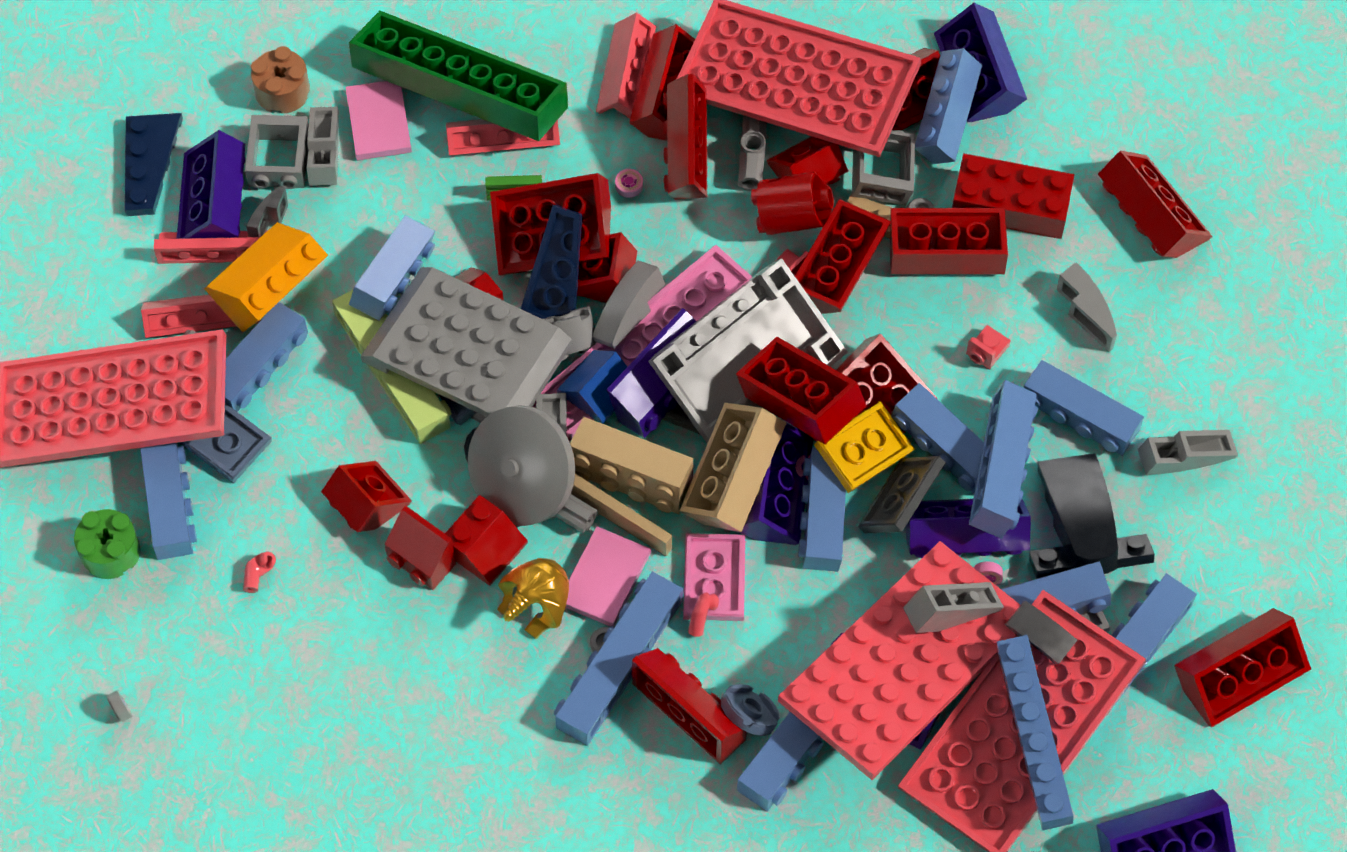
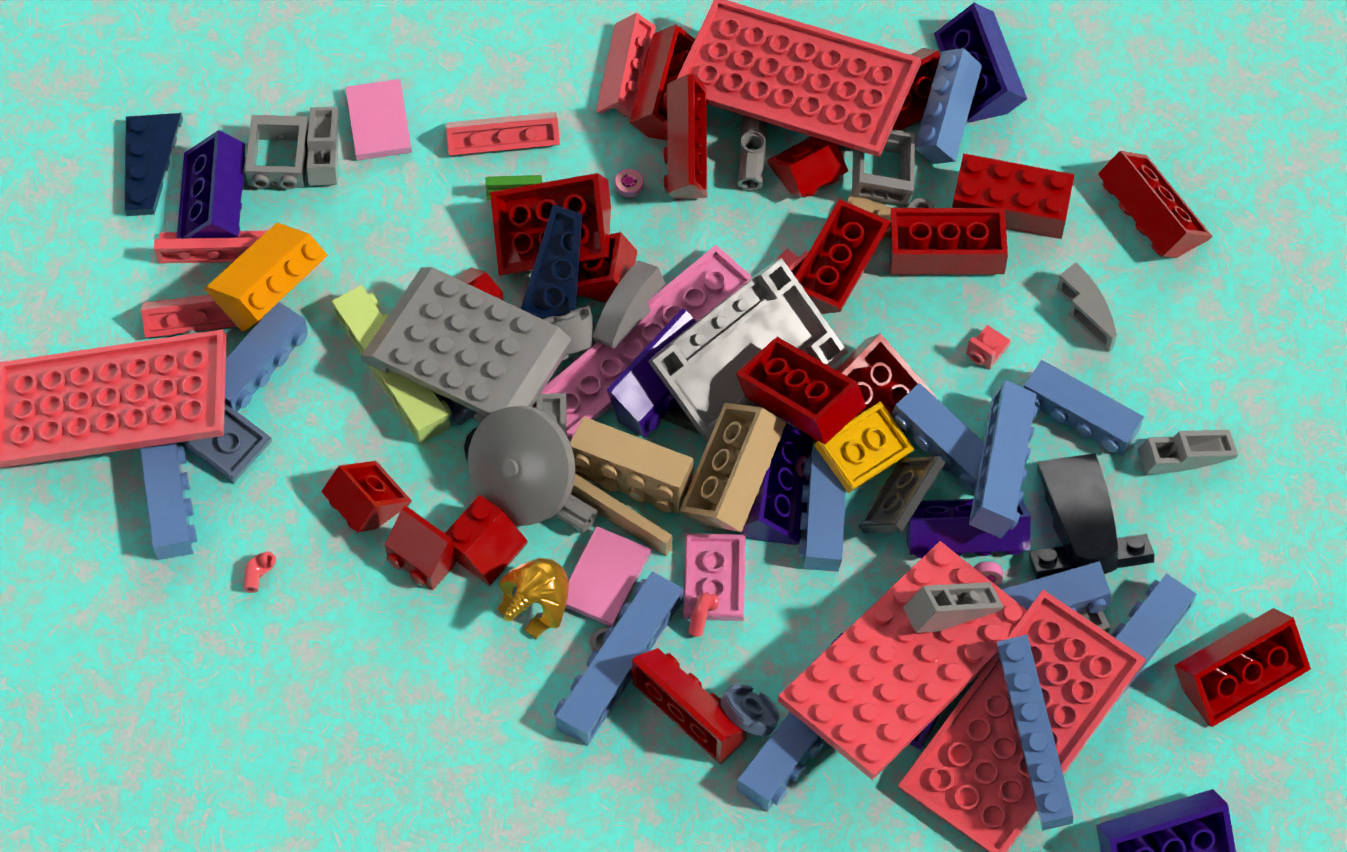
bright green brick [74,509,141,579] -> none
light grey tile [107,690,133,722] -> none
flat silver slope [246,186,288,237] -> none
nougat brick [251,46,310,113] -> none
green brick [349,10,568,141] -> none
brick [349,215,435,321] -> none
blue slope [557,350,627,424] -> none
red cylinder [751,171,834,235] -> none
flat silver slope [1005,601,1077,664] -> none

